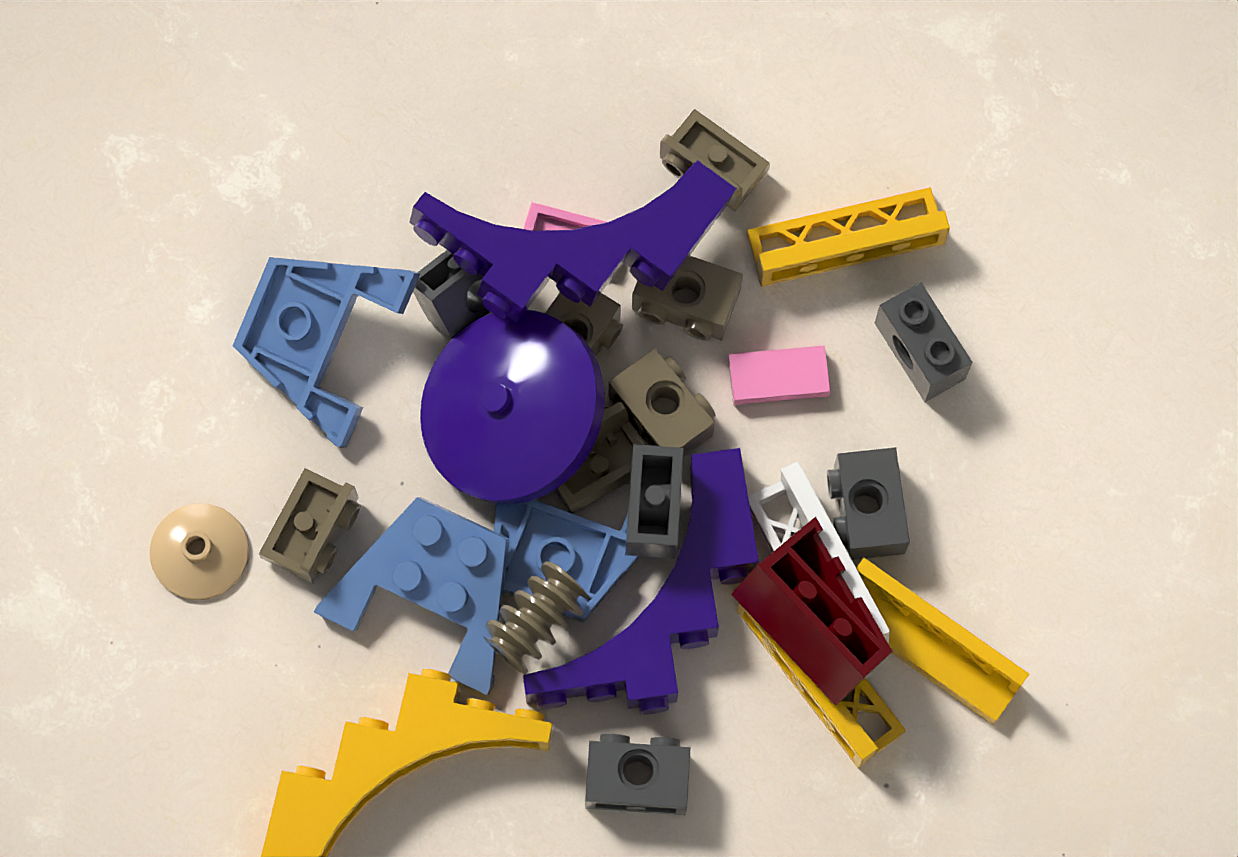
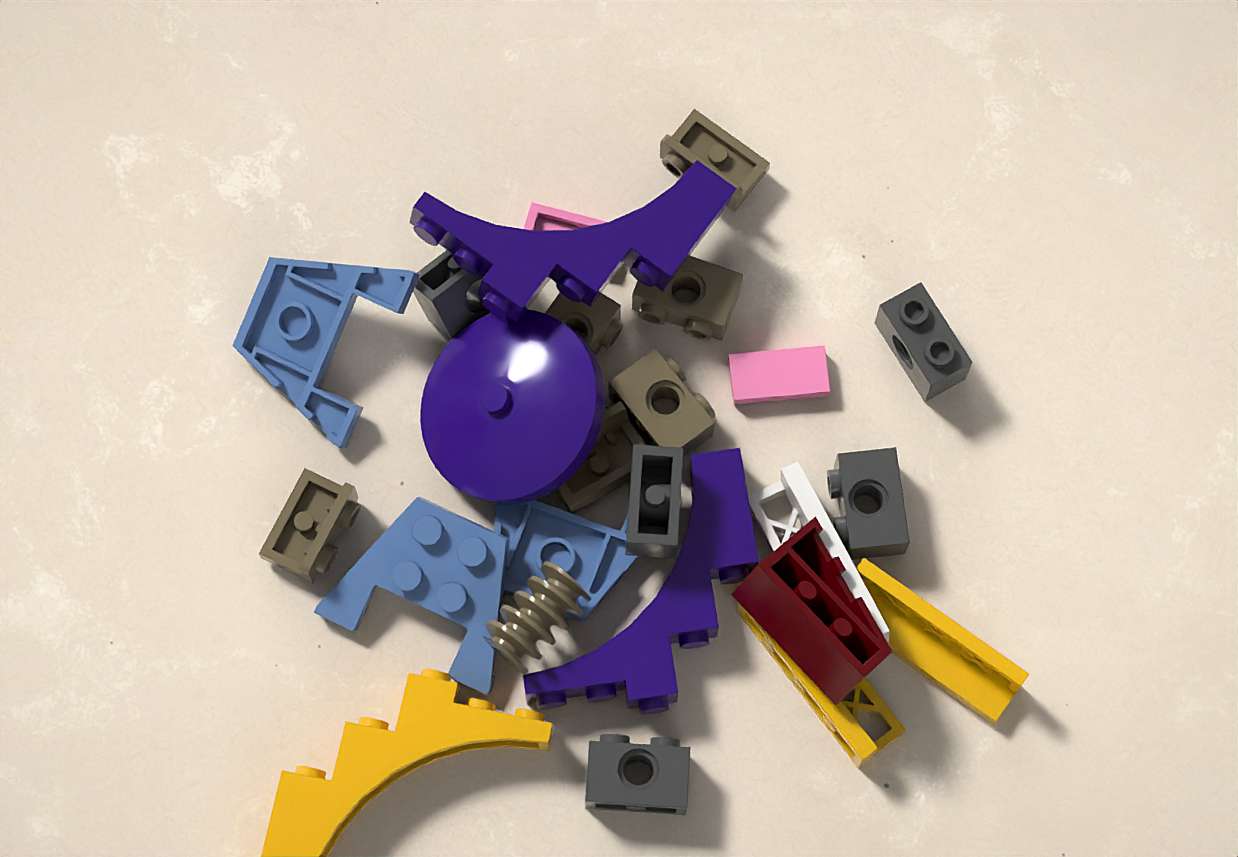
tan dish [150,503,249,600] -> none
yellow fence [747,187,950,287] -> none

